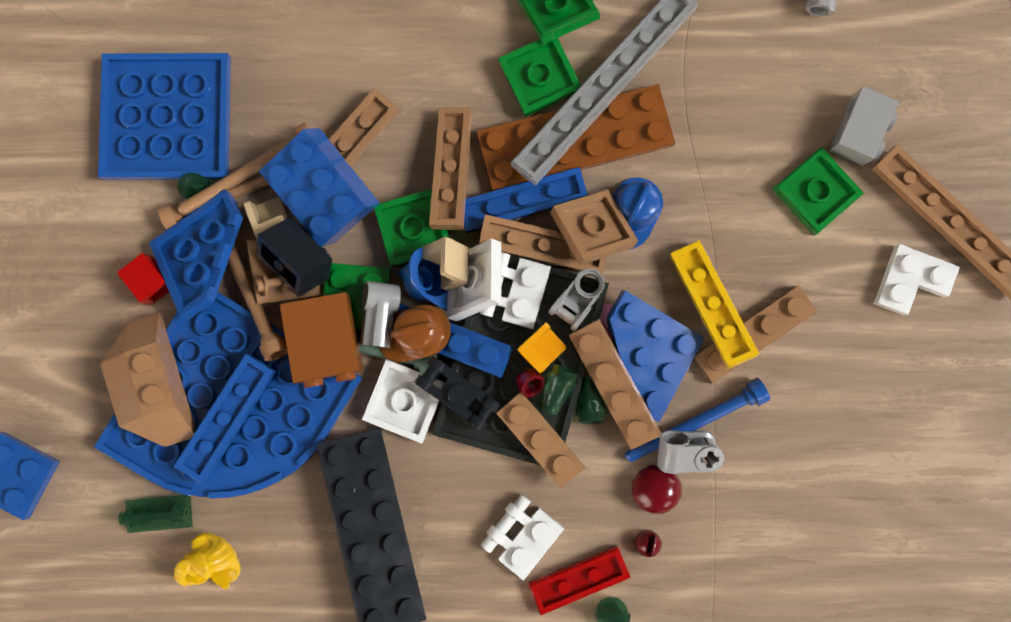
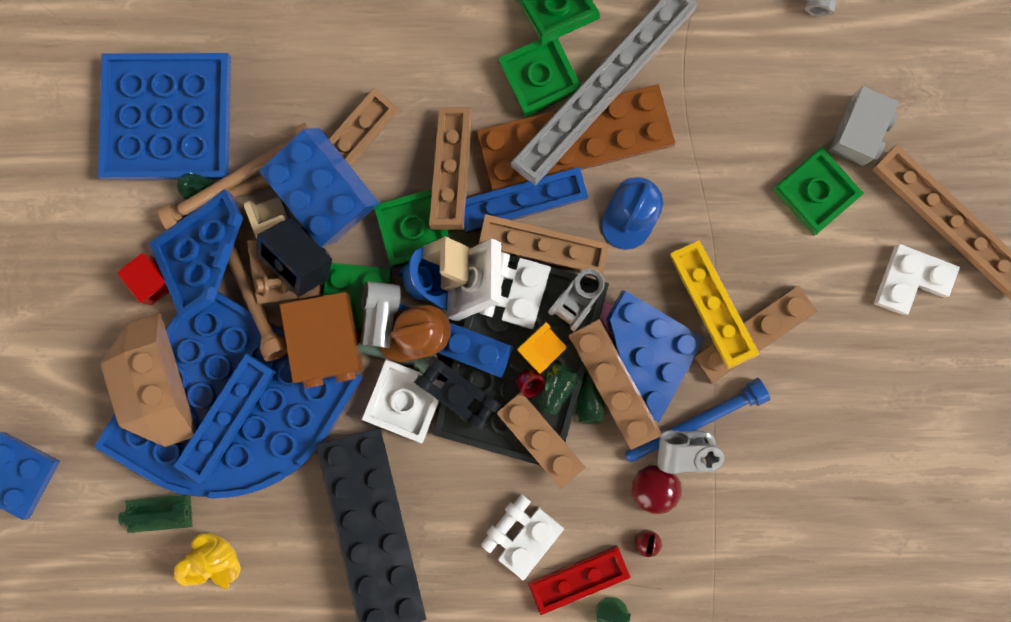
medium nougat plate [550,189,638,266] -> none

